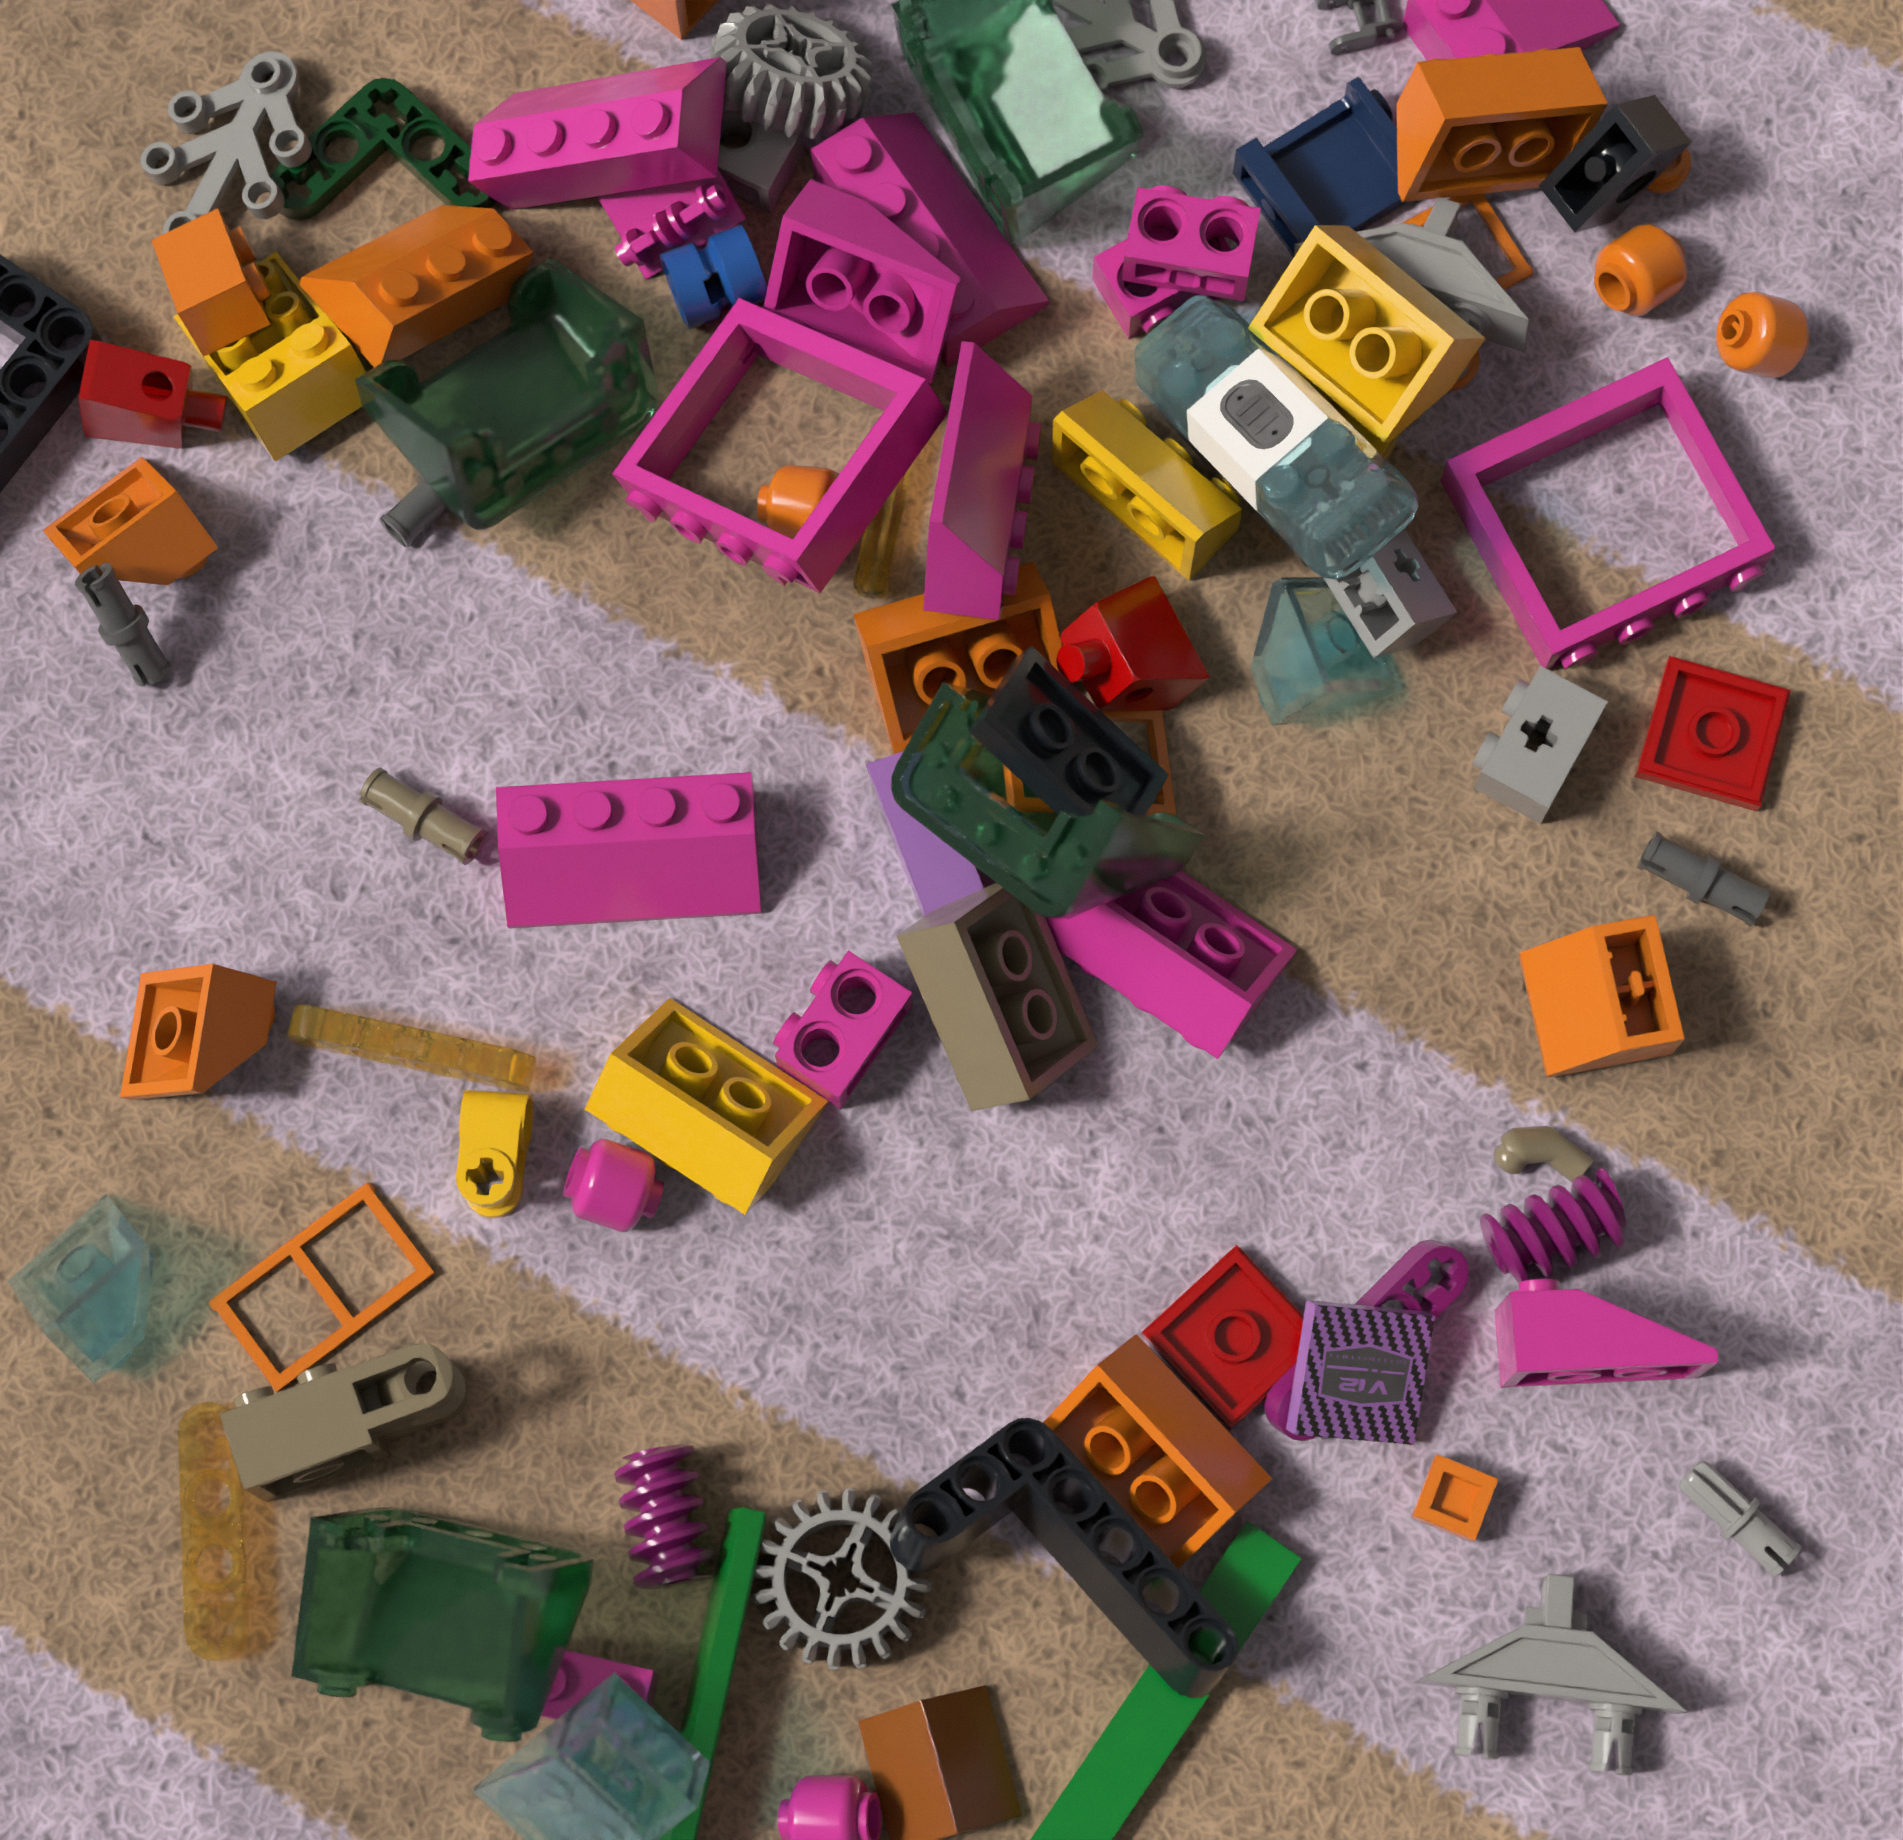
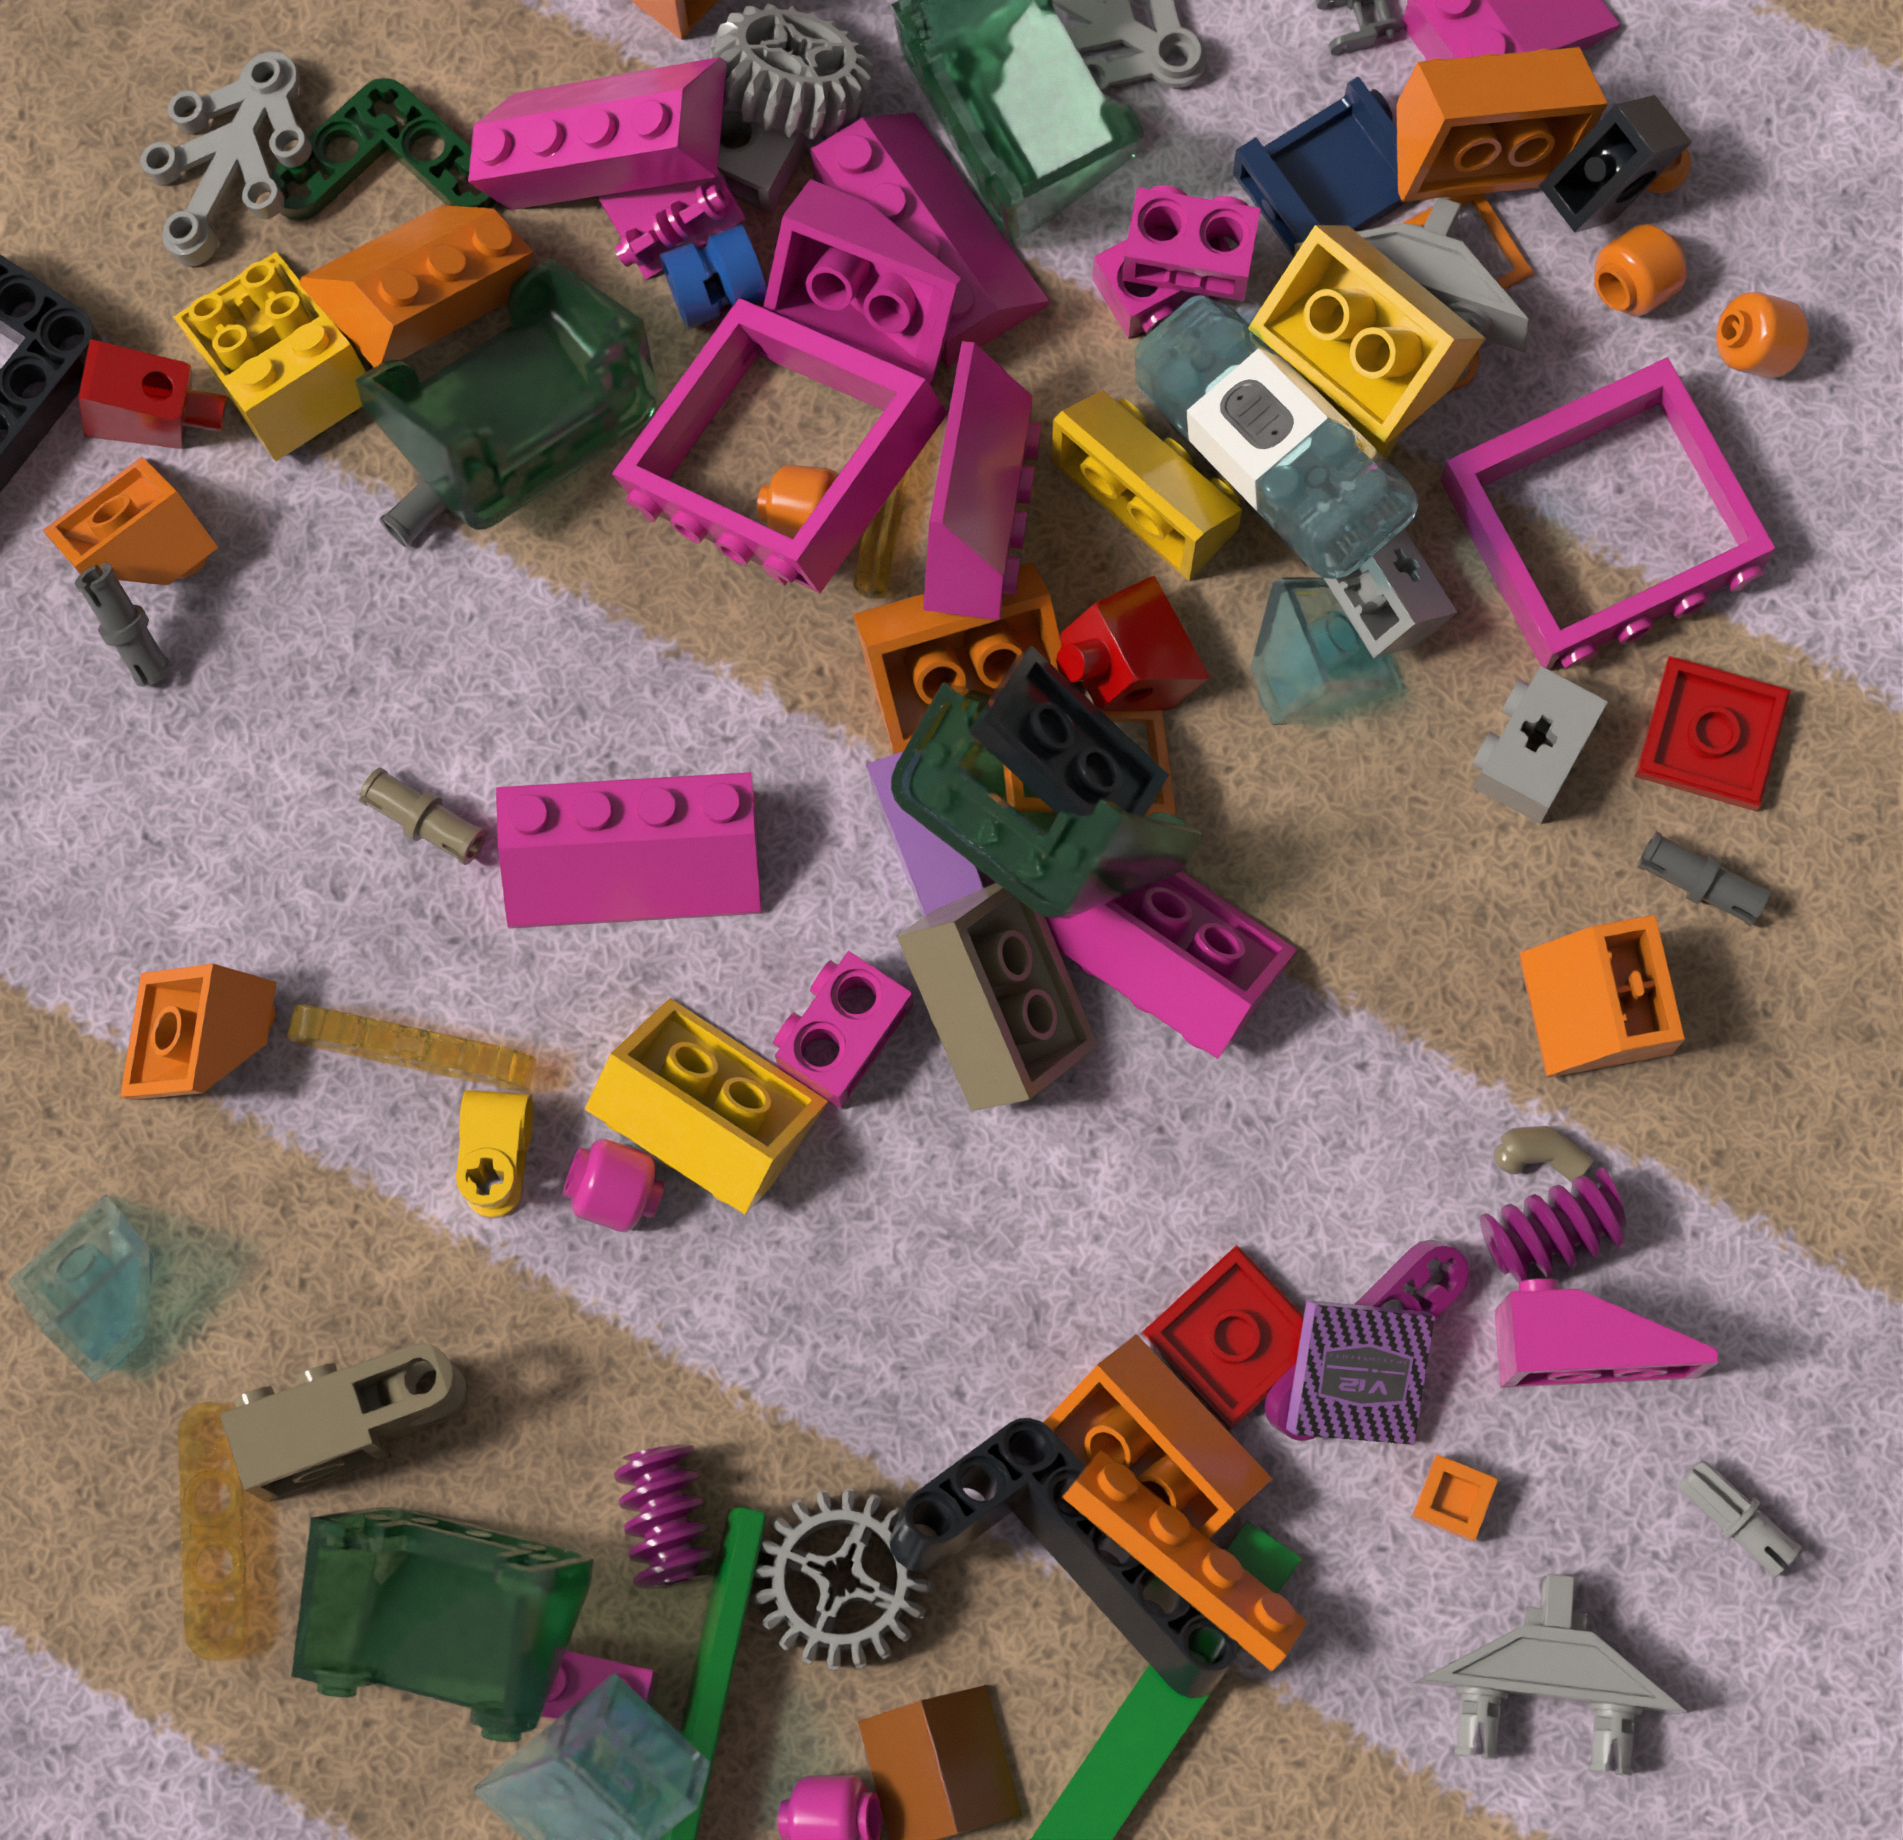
orange brick [151,208,271,357] -> none
orange window [209,1182,435,1393] -> none
none -> orange plate [1062,1450,1308,1671]

